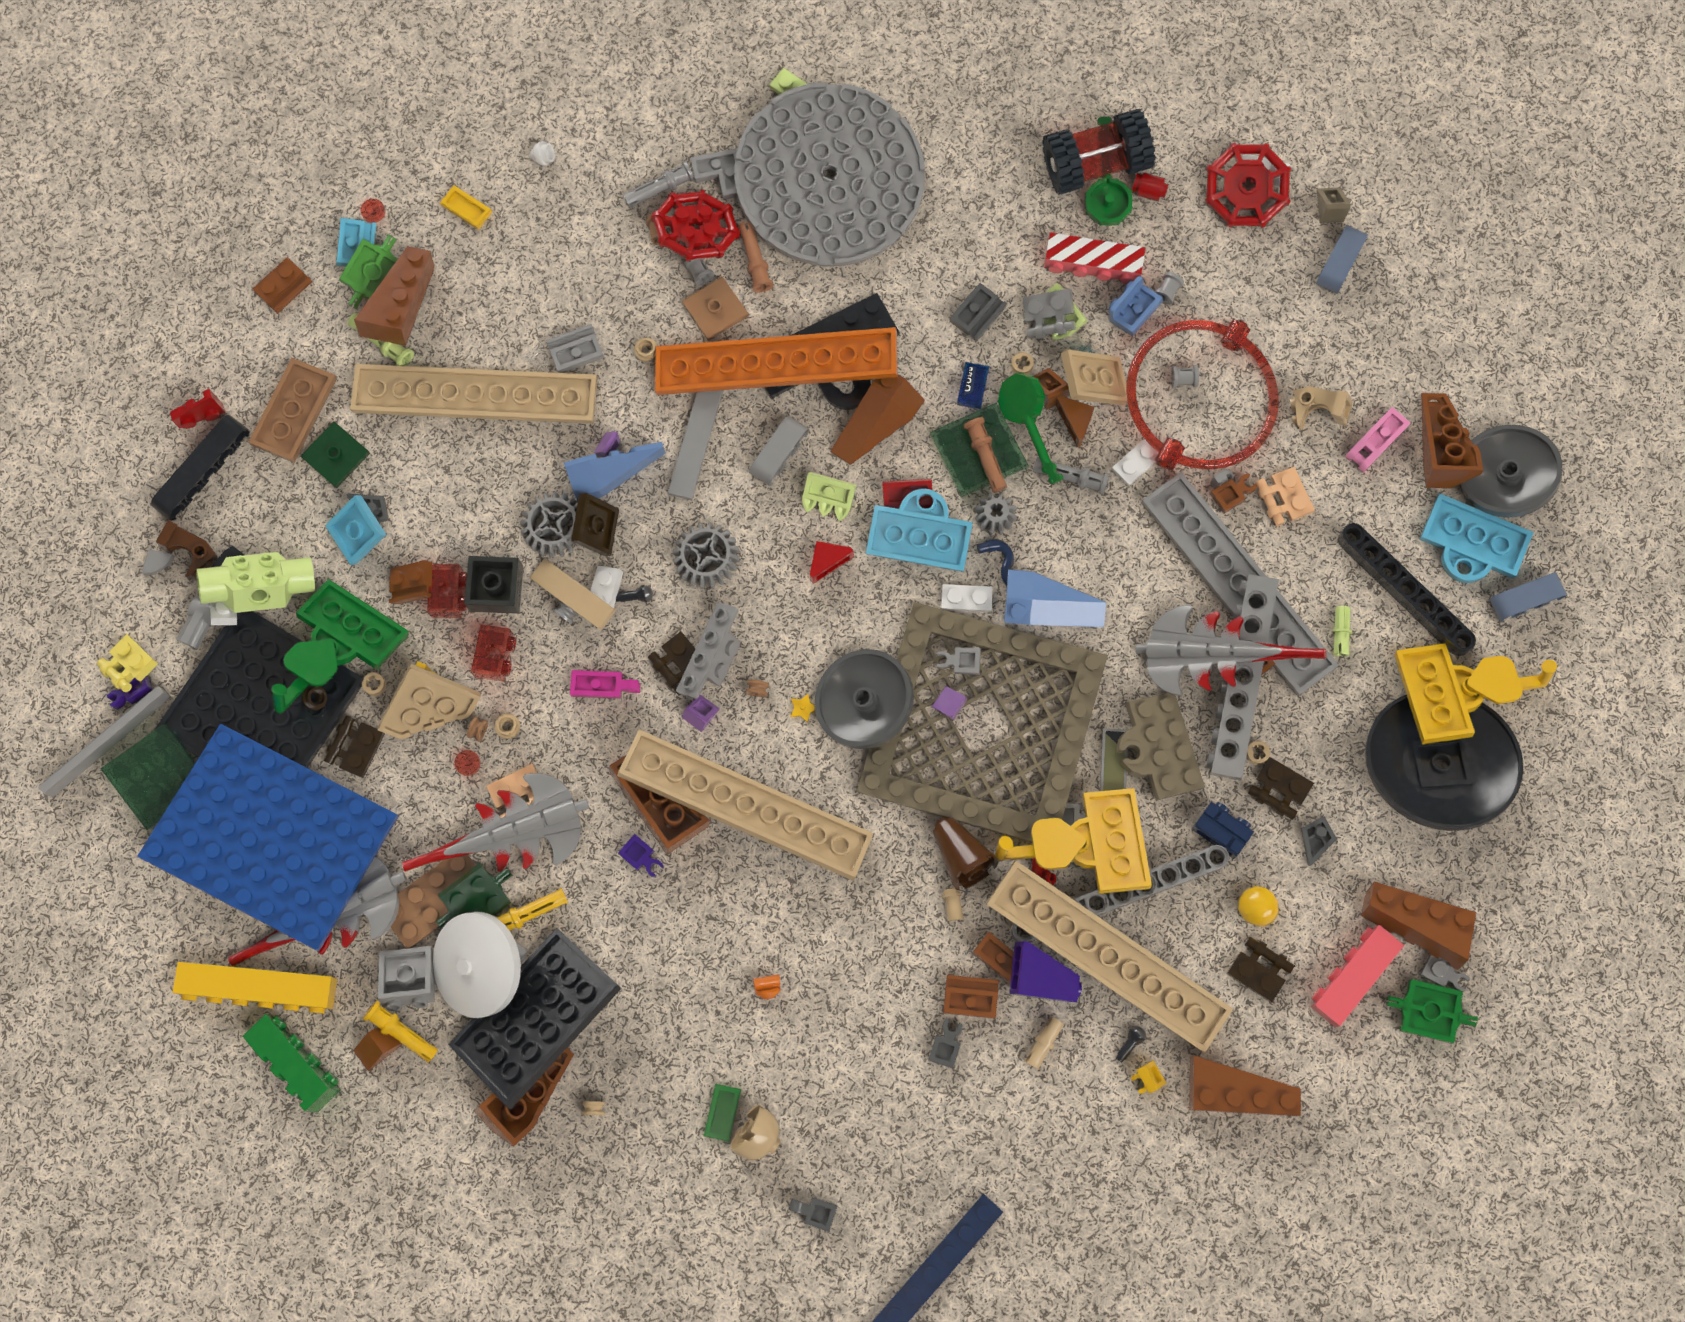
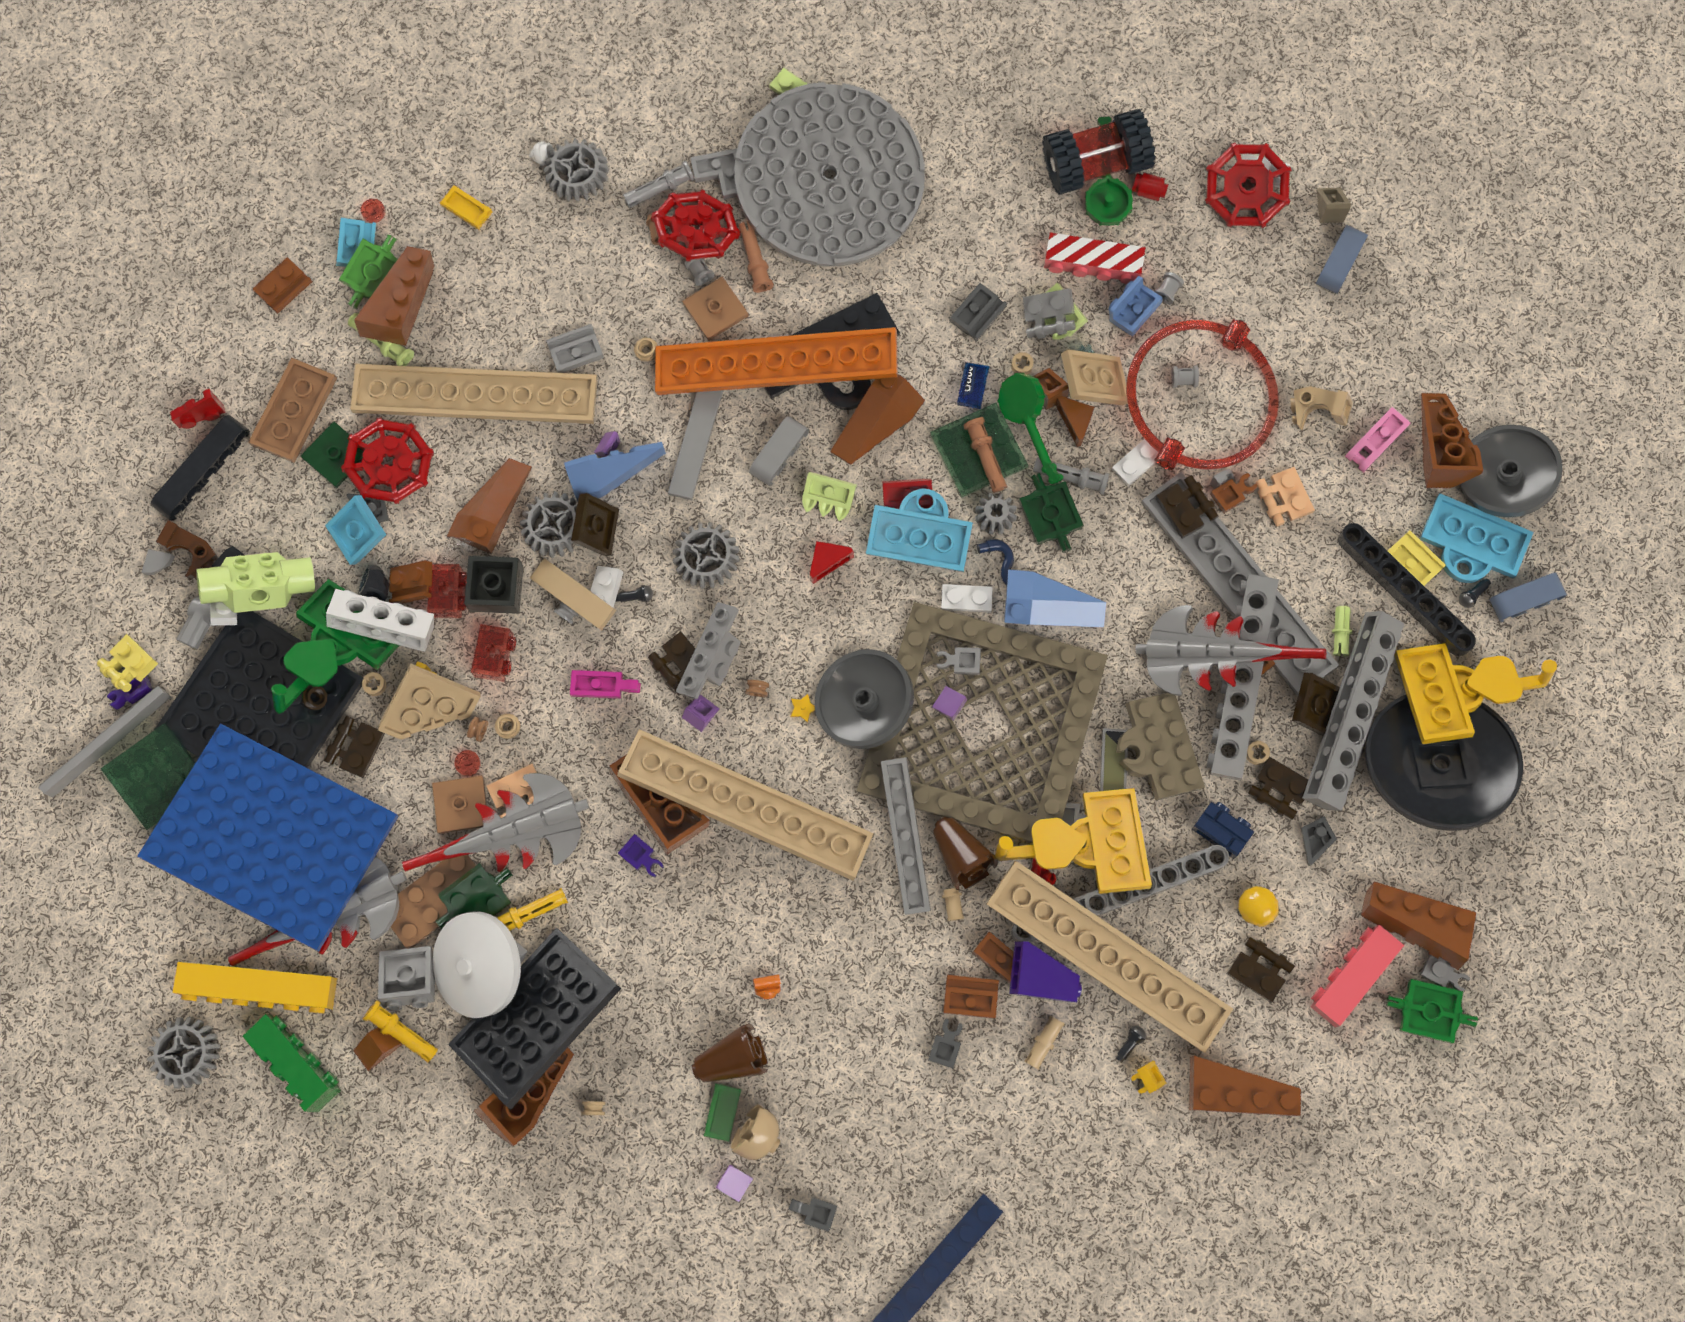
none -> light grey gear [147,1017,221,1089]
none -> white brick [326,589,434,652]
none -> red plate [341,417,434,504]
none -> black rock [358,565,390,601]
none -> medium nougat plate [432,775,487,834]
none -> dark orange wedge [447,458,532,554]
none -> light grey gear [544,138,609,202]
none -> reddish brown cone [692,1023,768,1083]
none -> slope [716,1164,753,1202]
none -> light grey plate [881,757,931,915]
none -> dark green plate [1019,473,1084,553]
none -> dark brown plate [1156,475,1219,539]
none -> dark brown plate [1292,673,1340,736]
none -> light grey brick [1303,611,1404,811]
none -> light yellow plate [1388,530,1446,586]
none -> black piece [1459,578,1491,608]

